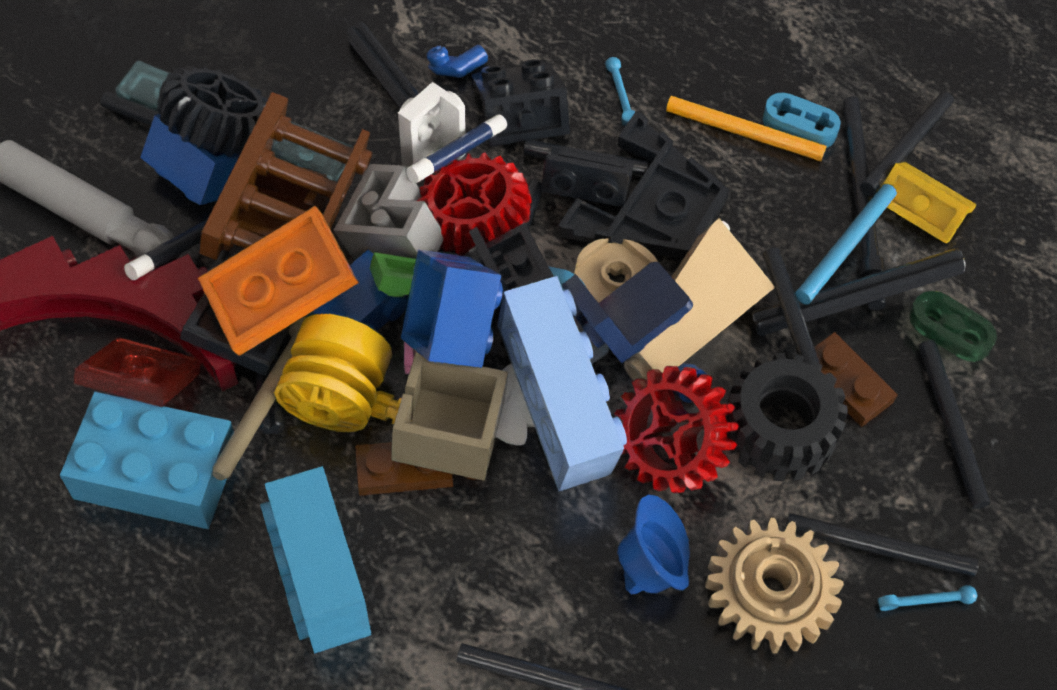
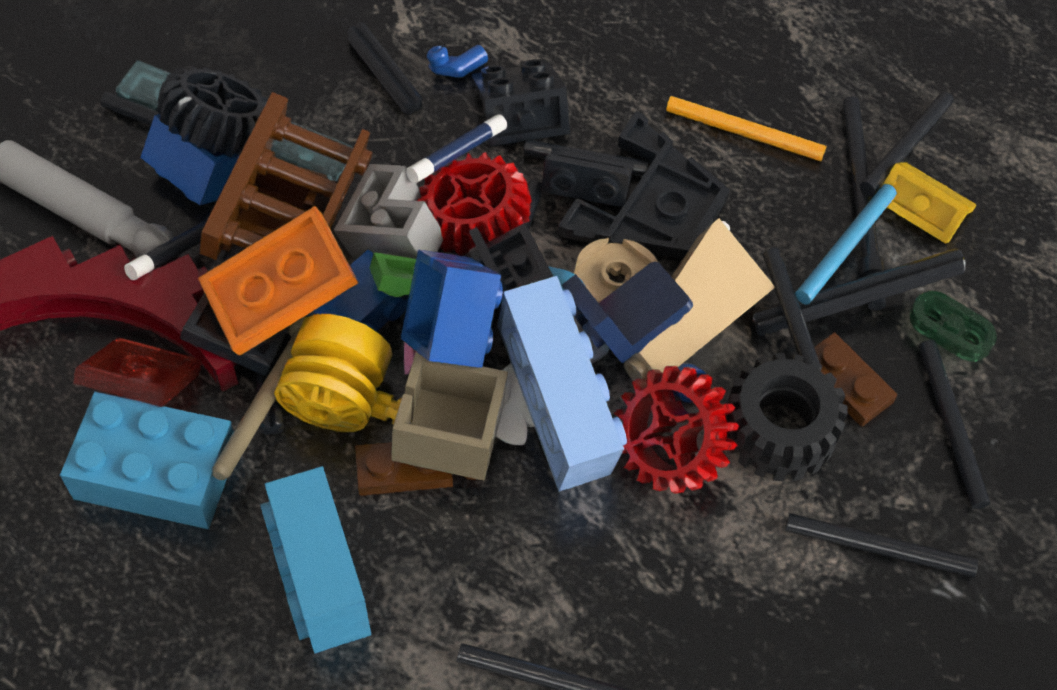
white bracket [398,82,466,168] -> none
dark azure hinge [605,57,635,126] -> none
blue piece [617,494,690,594] -> none
tan gear [705,518,844,654] -> none
dark azure beam [762,93,841,148] -> none
dark azure hinge [877,585,977,611] -> none

